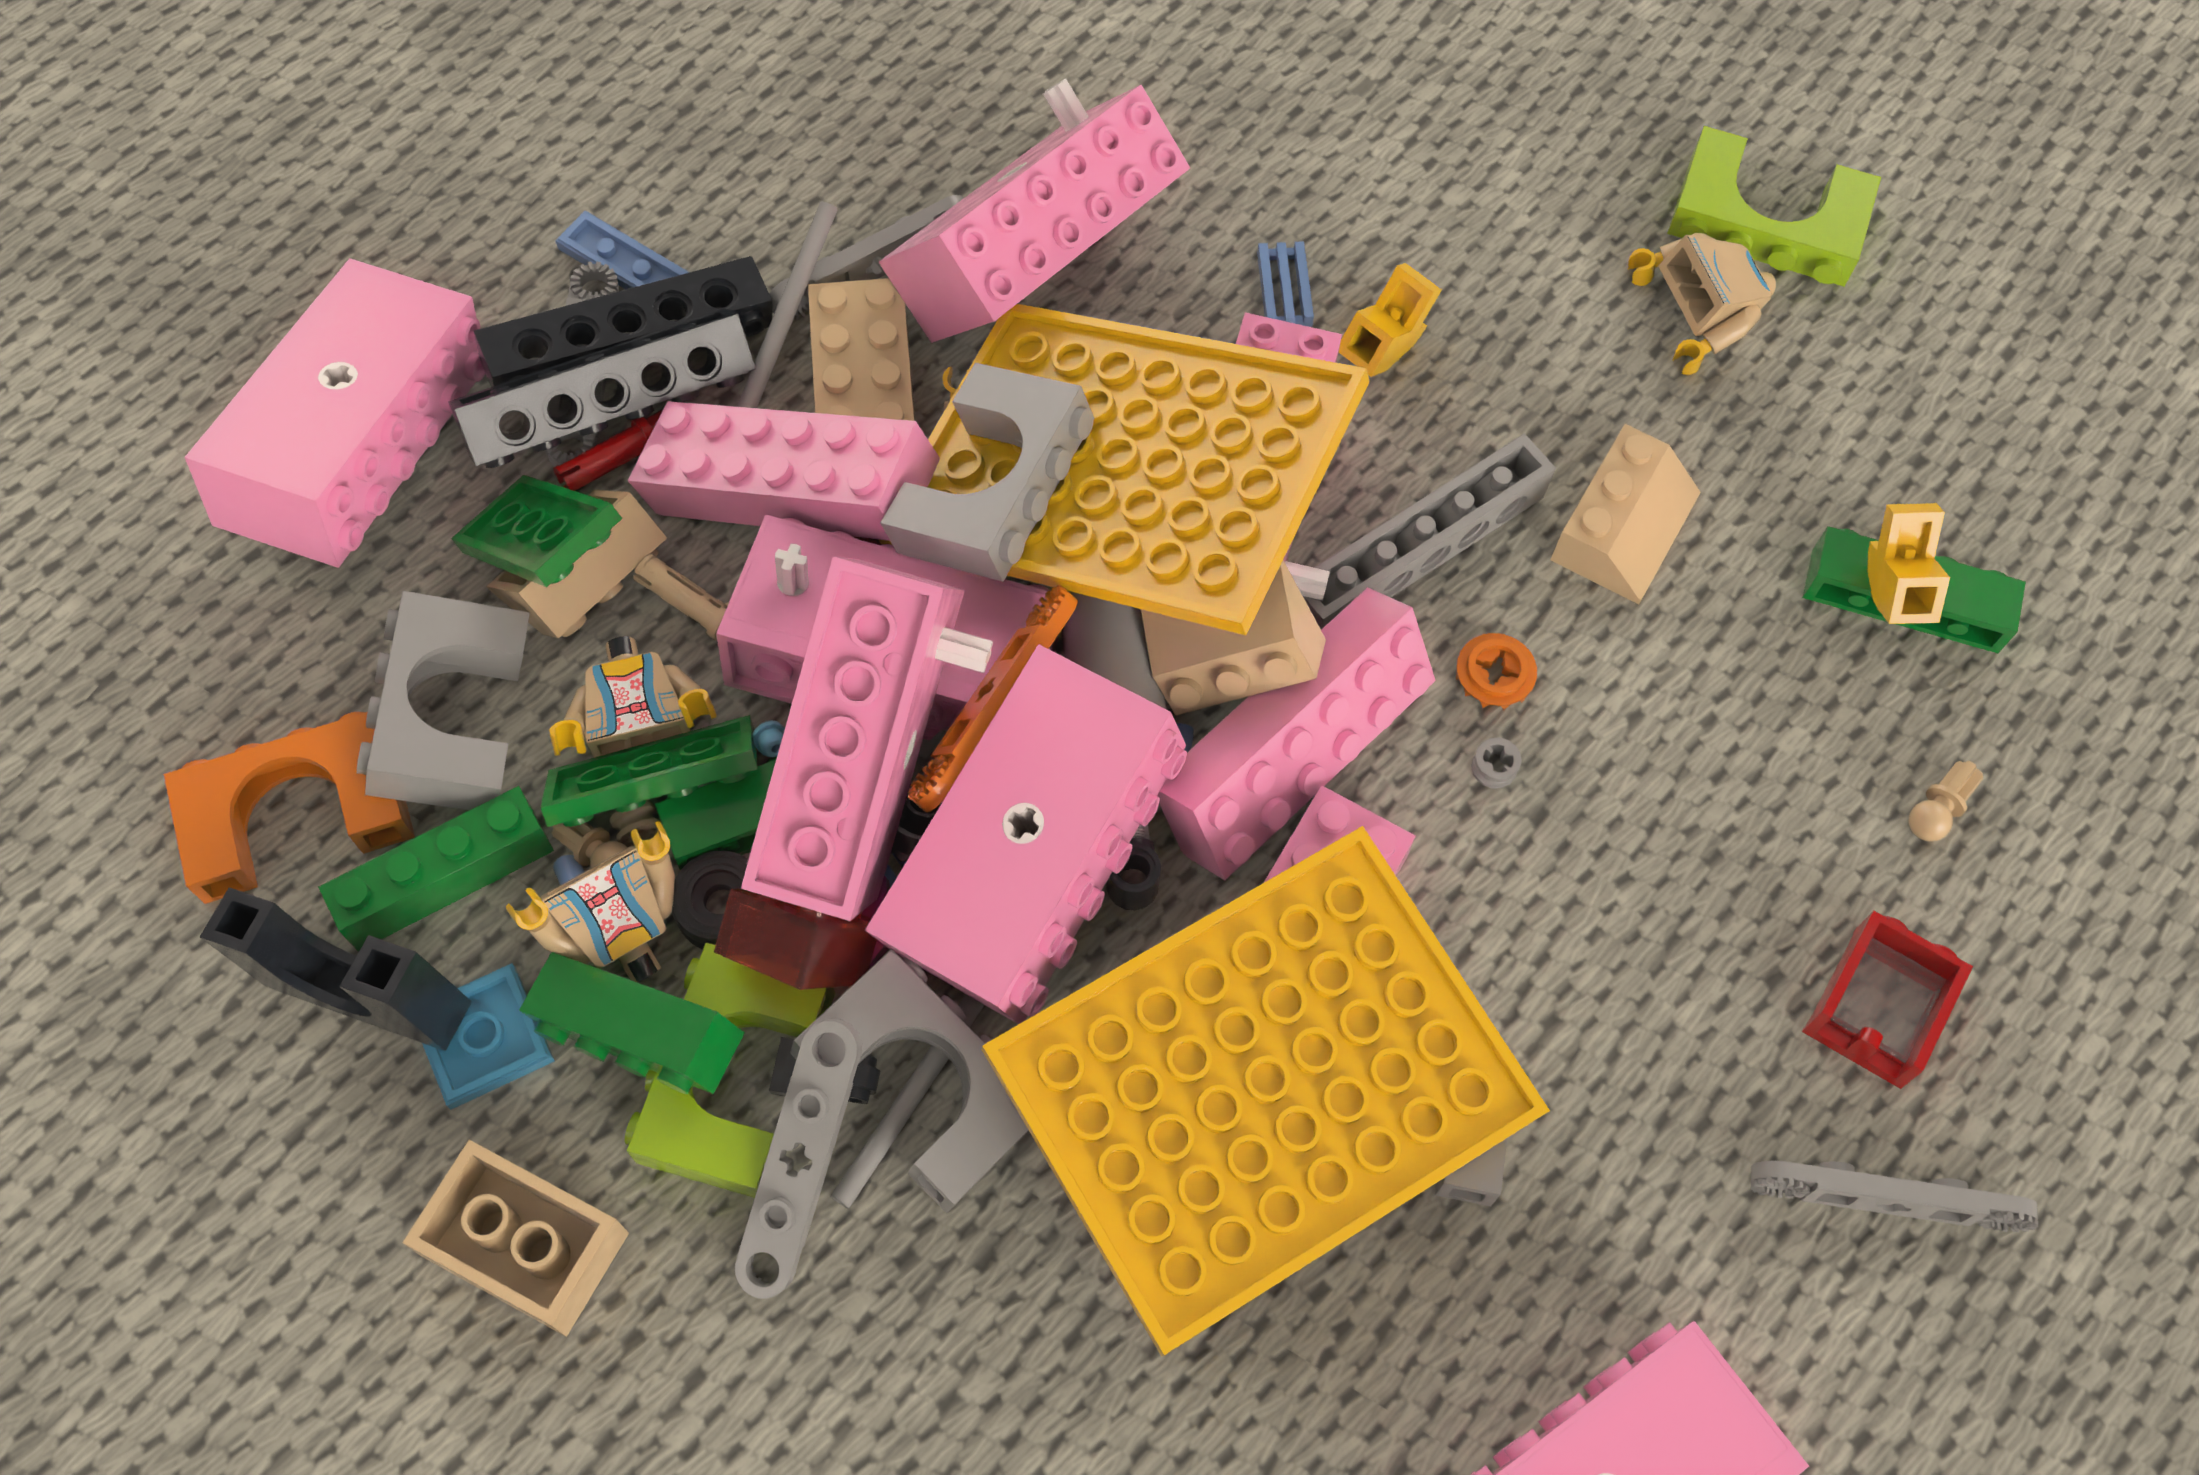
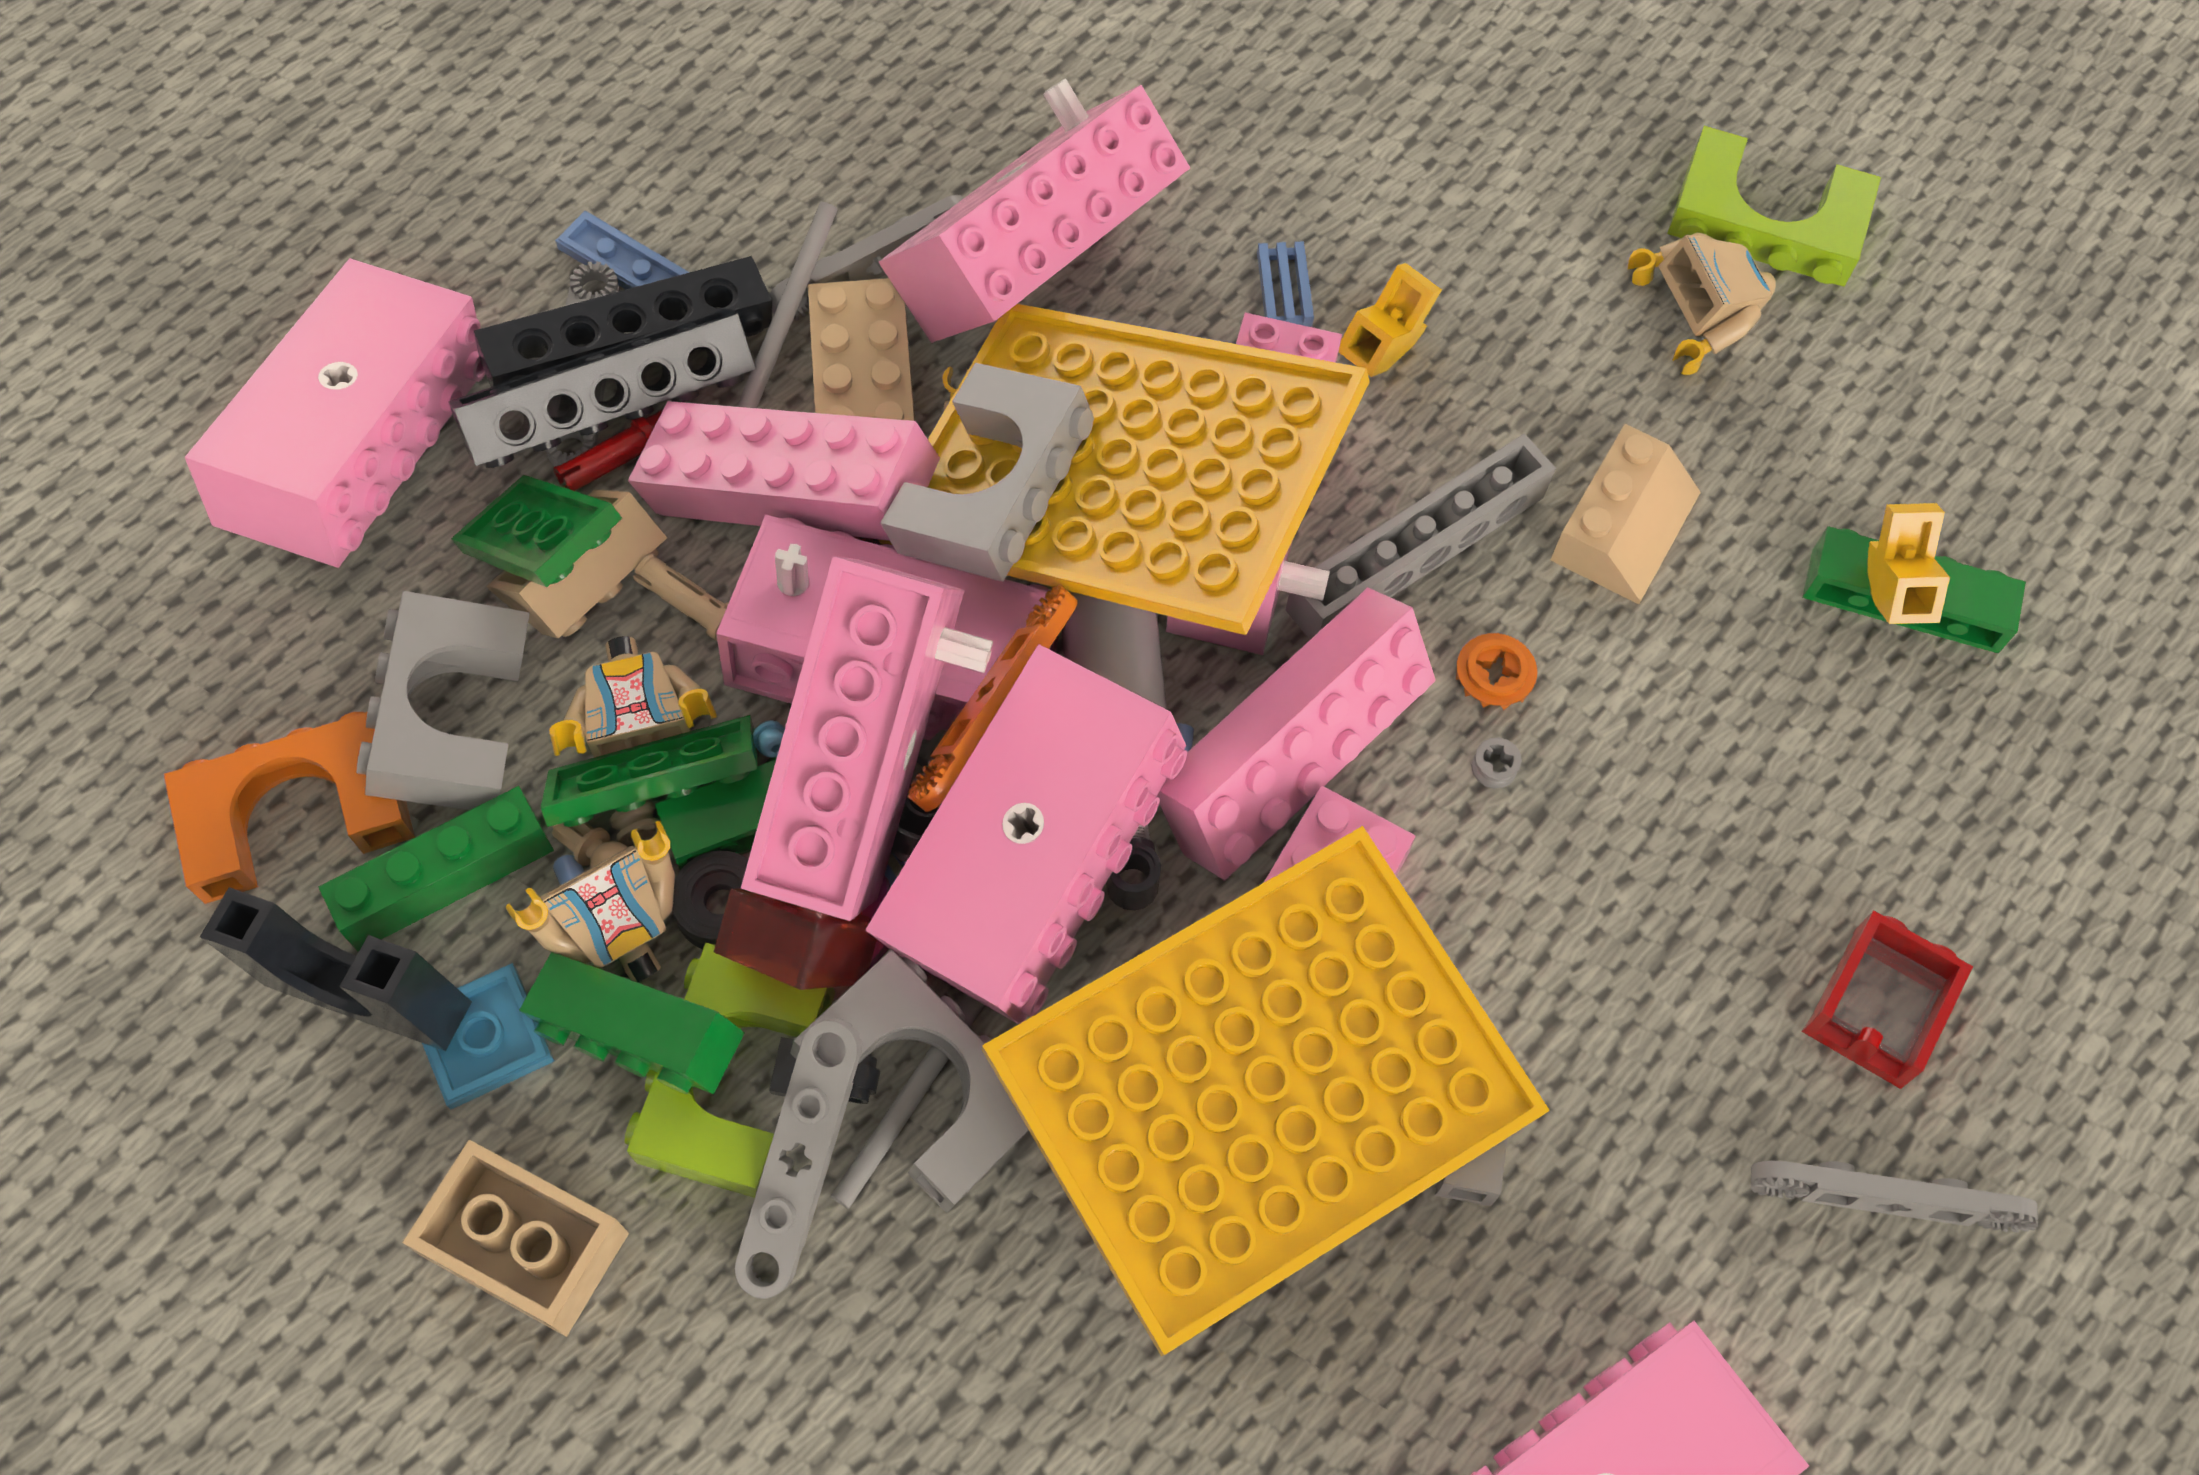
tan slope [1141,560,1326,715] -> none
tan axle [1909,761,1983,841] -> none

